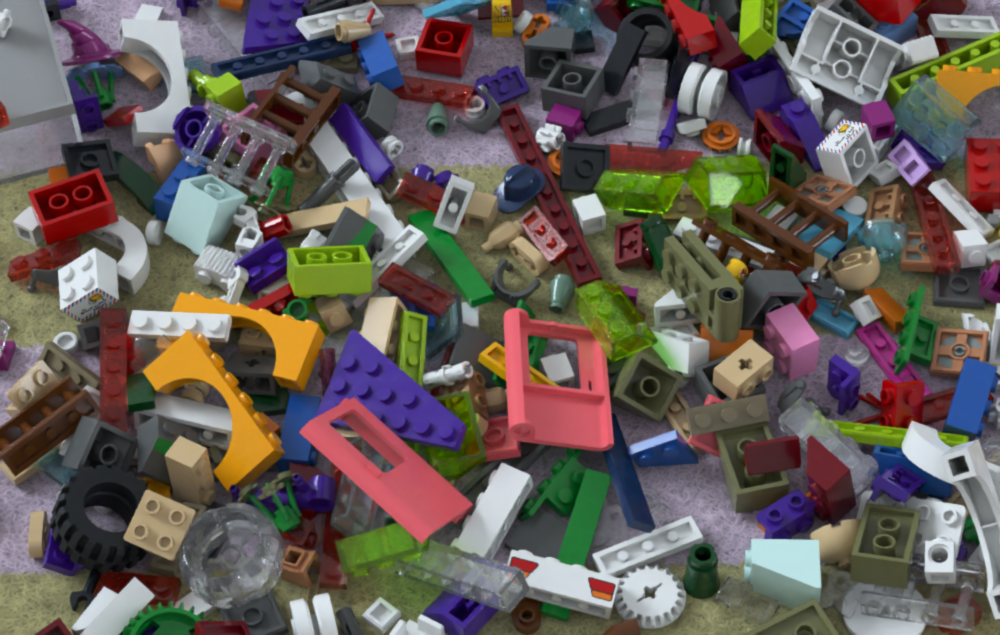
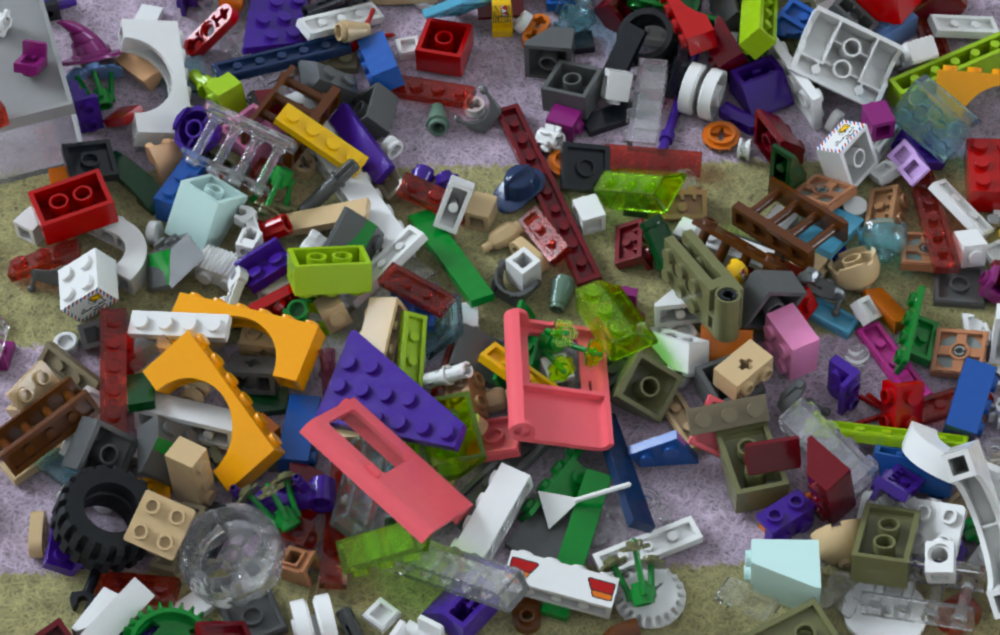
dark purple bracket [472,65,530,110] -> none
white plate [676,118,707,137] -> none
dark green plant [682,543,720,599] -> none
clear neon green slope [684,155,767,213] -> none
dark purple slope [780,98,825,173] -> none
none -> magenta bracket [14,39,47,77]
none -> slope [147,233,206,293]
none -> red beam [183,4,239,59]
none -> yellow plate [273,103,369,178]
none -> white brick [505,247,542,291]
none -> clear neon green plant [538,319,604,382]
none -> white piece [538,482,631,530]
none -> plant [599,538,666,607]
none -> white brick [600,67,633,105]
none -> dark purple bar [719,101,755,136]

